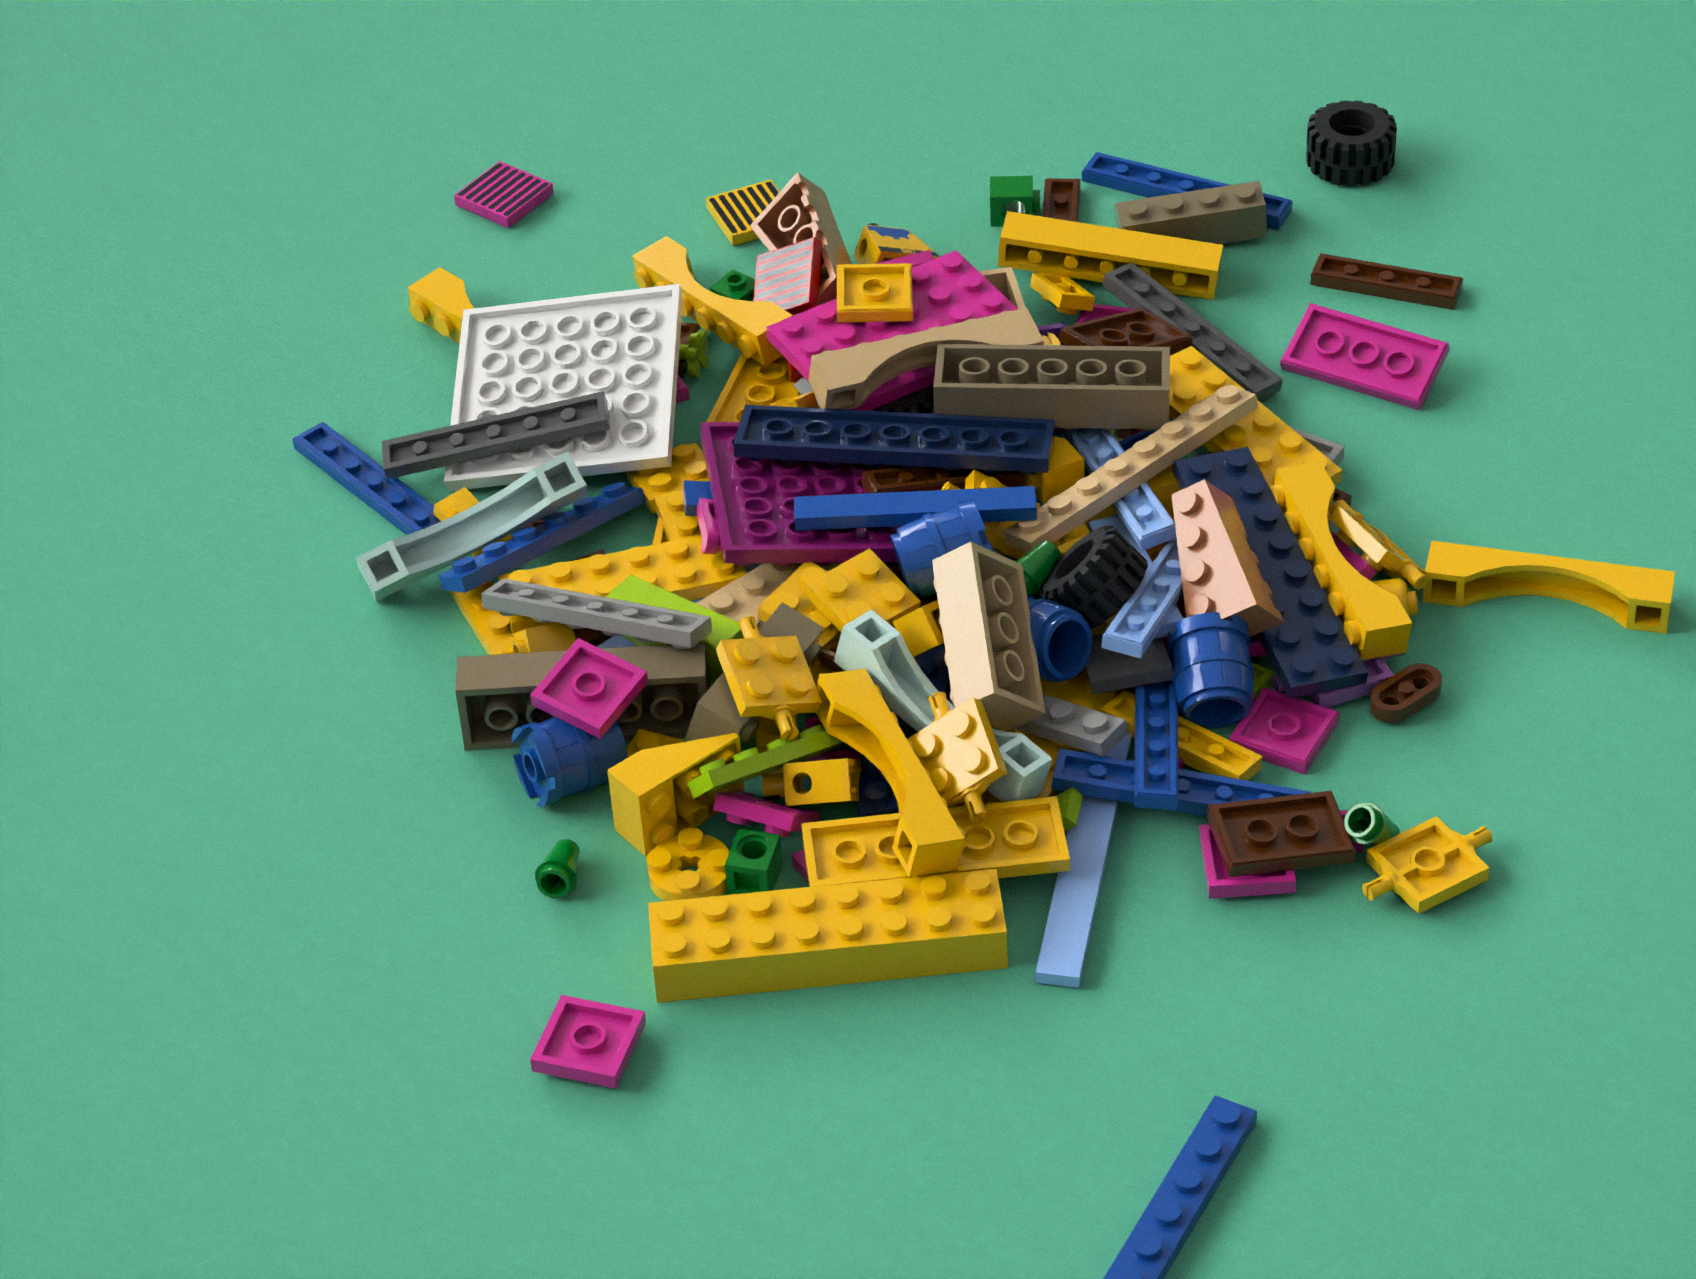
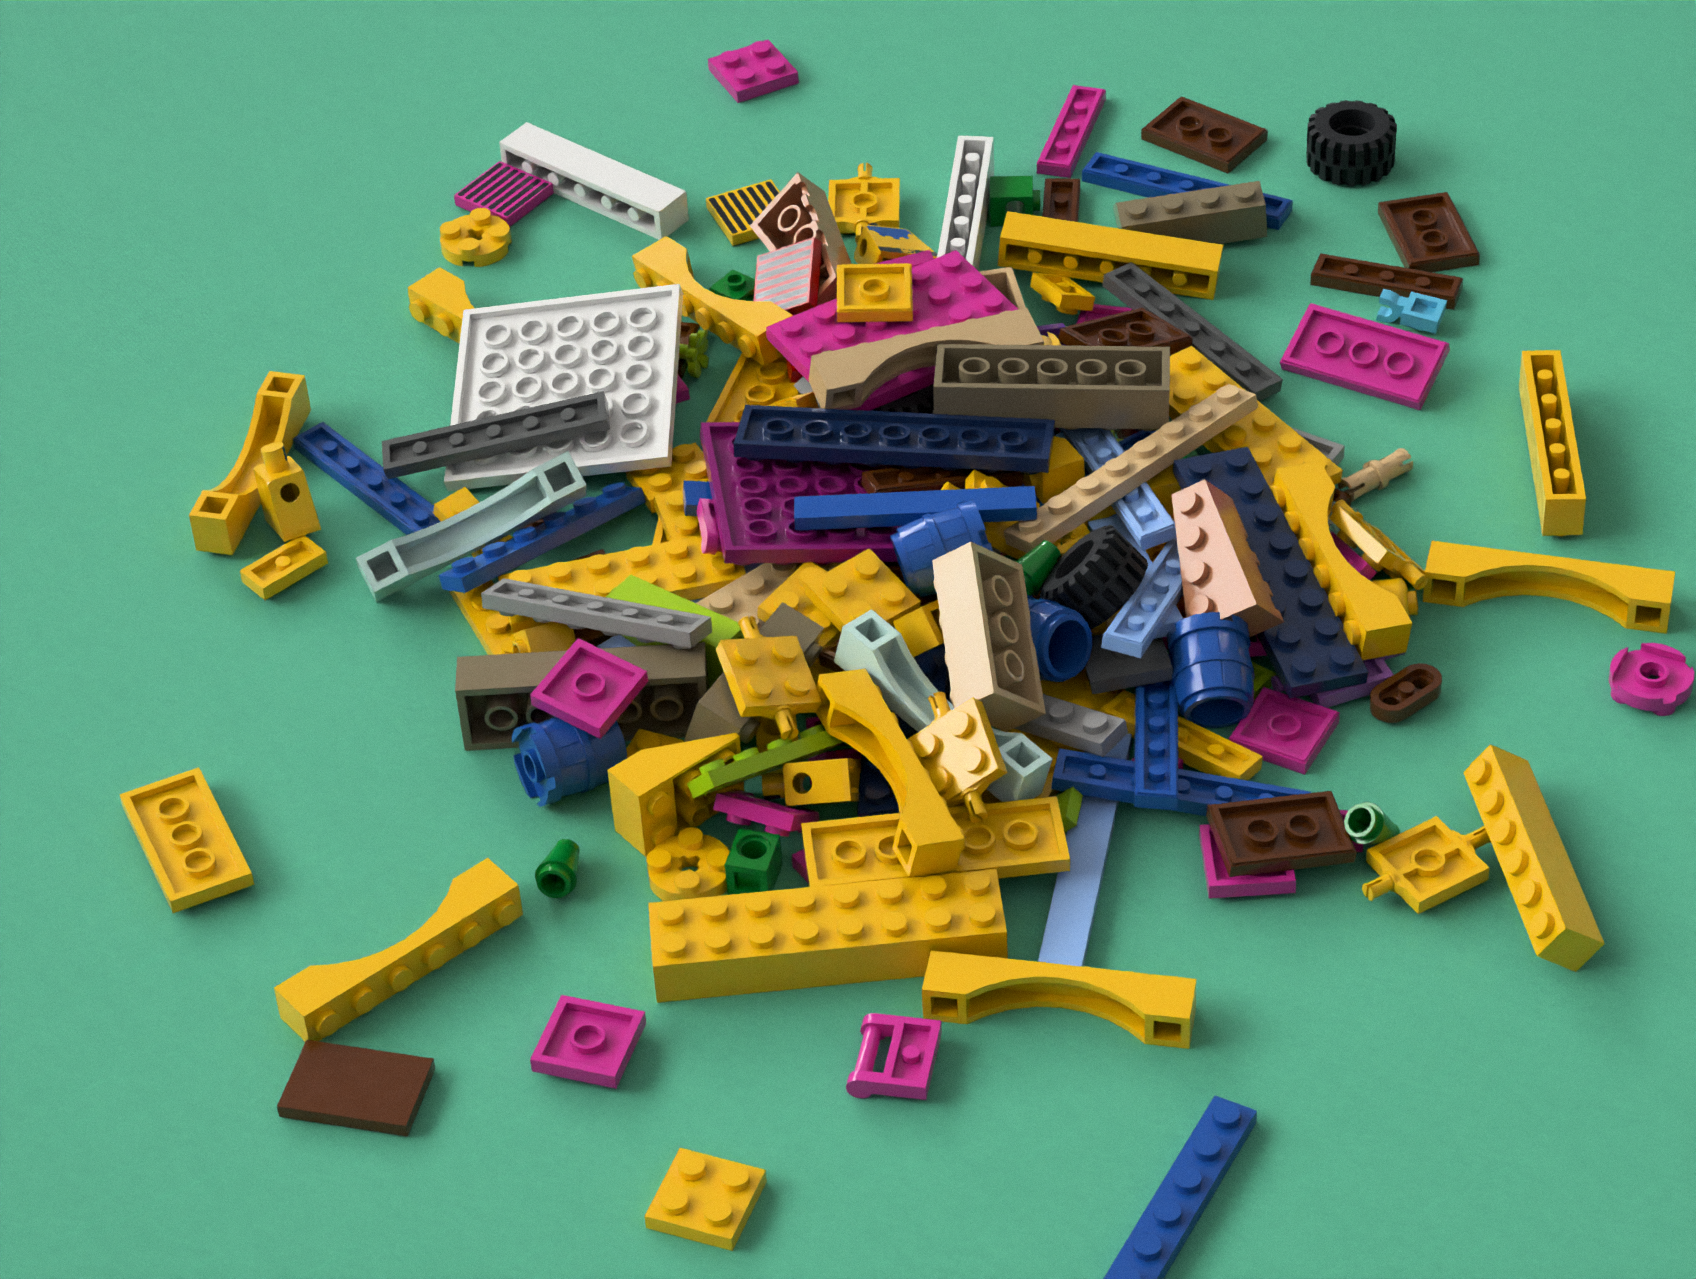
none -> yellow plate [119,767,254,913]
none -> yellow arch [189,371,311,555]
none -> yellow plate [240,535,328,600]
none -> yellow torso [253,442,321,542]
none -> yellow arch [274,858,523,1042]
none -> reddish brown tile [277,1040,435,1136]
none -> yellow plate [440,208,512,267]
none -> white brick [499,122,689,240]
none -> yellow plate [644,1148,767,1251]
none -> dark pink plate [708,39,799,103]
none -> yellow plate [828,163,900,244]
none -> dark pink plate [846,1013,942,1100]
none -> yellow arch [922,950,1197,1049]
none -> white brick [937,136,994,270]
none -> dark pink tile [1037,85,1106,178]
none -> reddish brown tile [1141,96,1268,174]
none -> tan pin [1338,448,1413,502]
none -> medium azure plate [1376,289,1447,334]
none -> reddish brown tile [1378,192,1480,272]
none -> yellow brick [1463,744,1605,972]
none -> yellow brick [1519,350,1586,536]
none -> dark pink plate [1609,643,1694,716]

